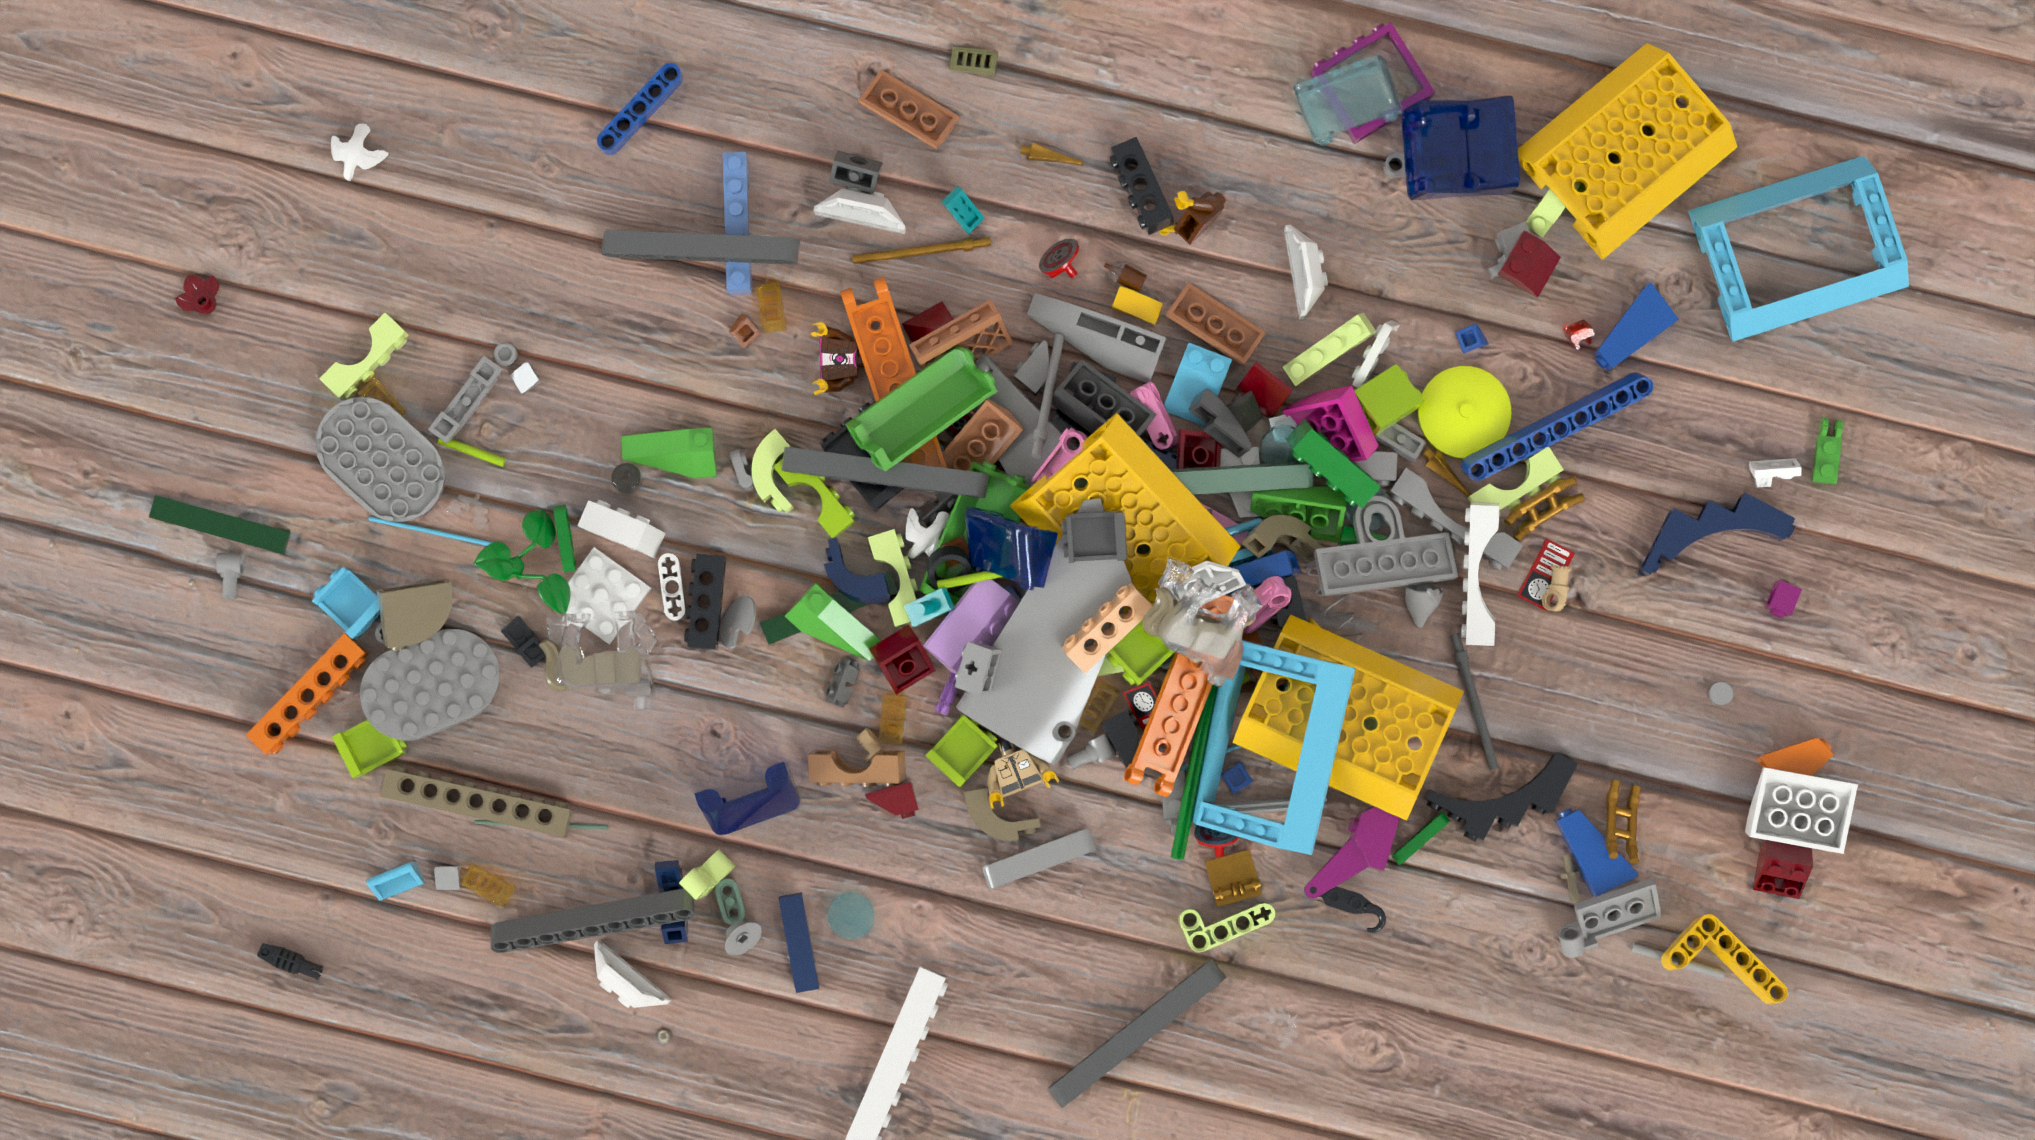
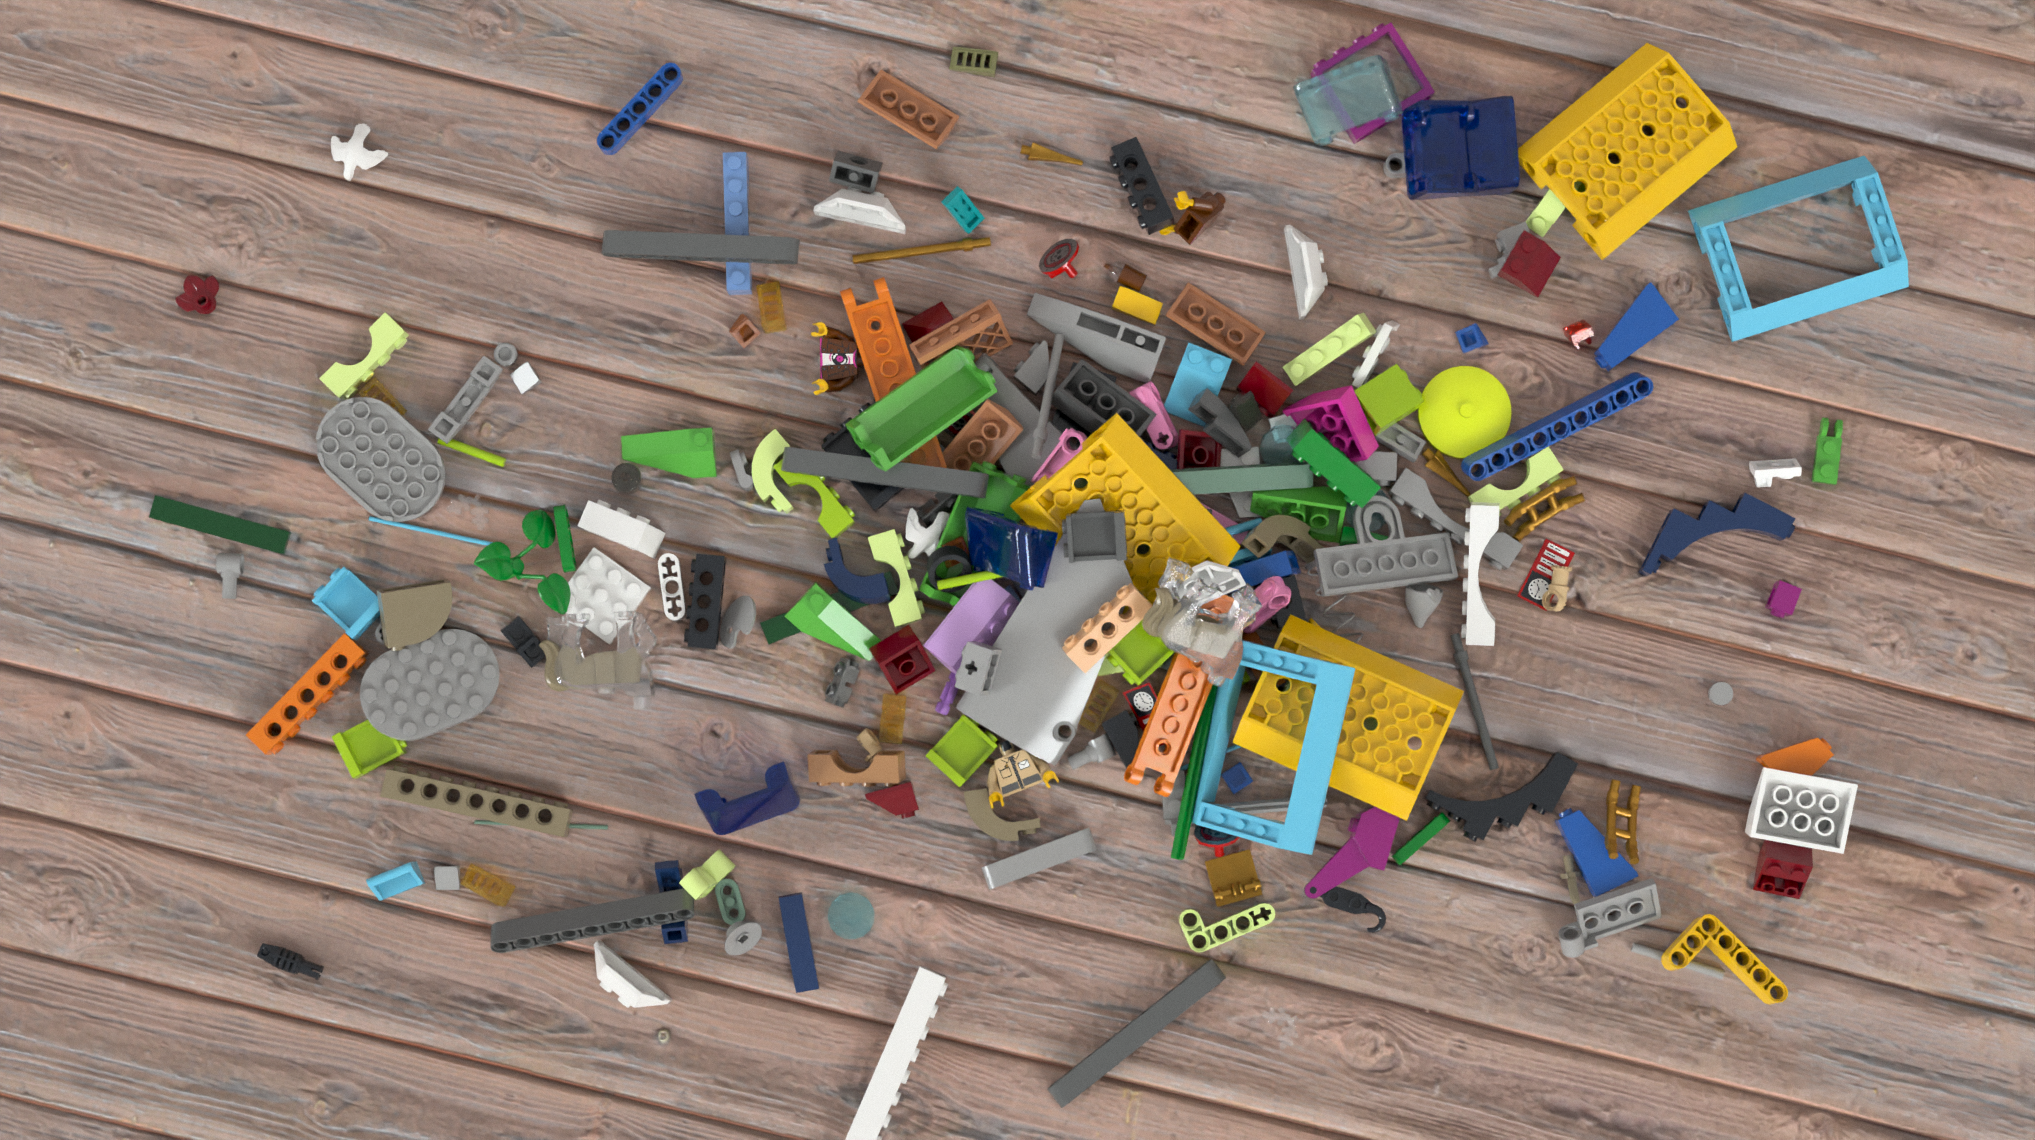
tile [904,587,955,627] -> none

